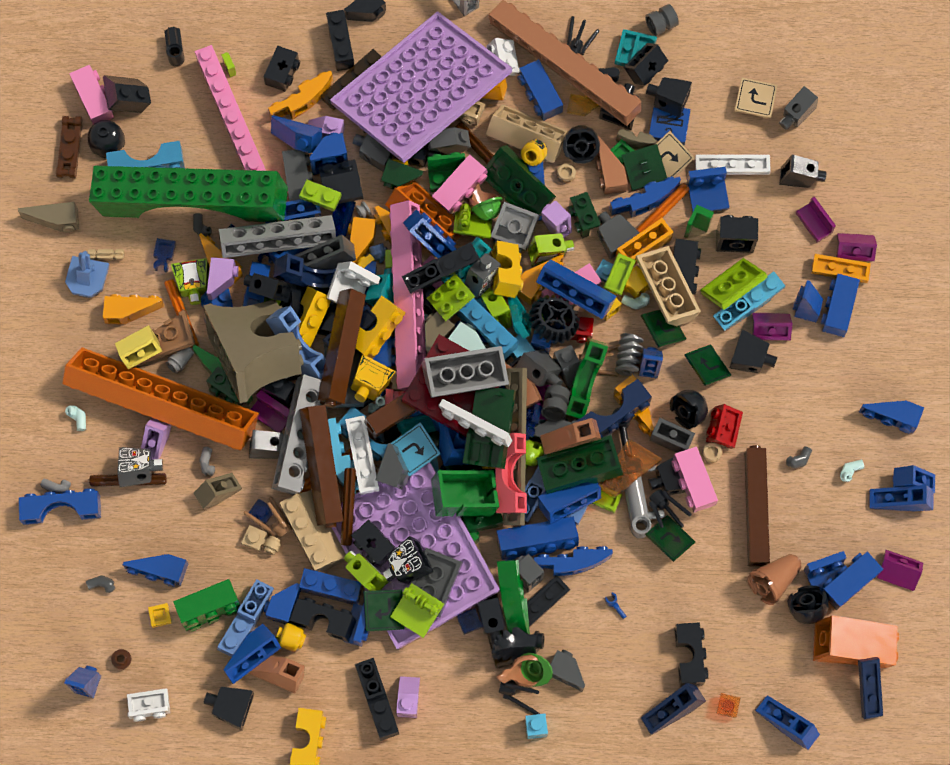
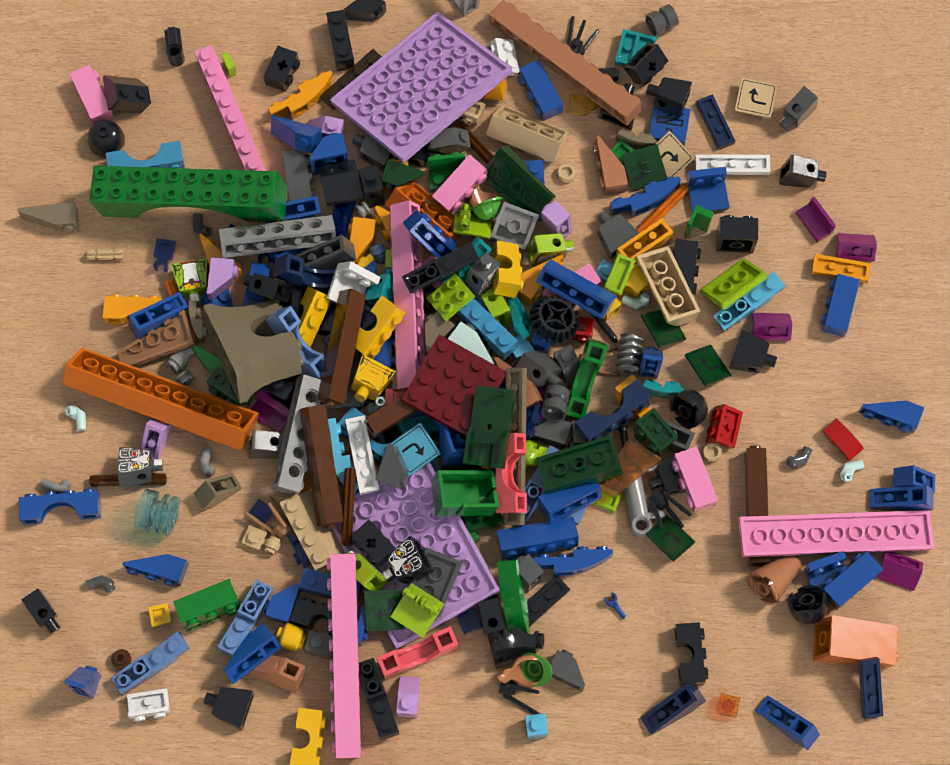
reddish brown plate [56,116,82,179] -> none
medium blue piece [65,251,110,298] -> none
light yellow brick [115,325,162,370] -> none
lime plate [299,180,342,212] -> none
light grey slope [422,346,509,398] -> none
white plate [439,399,512,447] -> none
yellow head [521,139,548,166] -> none
nougat slope [540,418,601,455] -> none
black cylinder [563,125,600,164] -> none
dark green bracket [567,192,600,239] -> none
blue slope [792,280,823,323] -> none
none -> black torso [21,588,61,634]
none -> medium blue slope [111,632,190,695]
none -> blue slope [128,292,189,339]
none -> clear light blue wheel [135,489,180,537]
none -> light grey bush [175,370,195,386]
none -> dark tan slope [189,301,207,343]
none -> clear blue plate [288,533,311,568]
none -> dark grey brick [305,631,333,660]
none -> bright pink brick [327,553,361,758]
none -> black torso [359,166,385,208]
none -> coral arch [377,626,459,680]
none -> black piece [589,312,618,343]
none -> dark green bracket [634,408,678,460]
none -> teal slope [643,380,684,398]
none -> dark blue tile [695,94,736,150]
none -> bright pink plate [738,510,934,557]
none -> red slope [821,418,864,461]

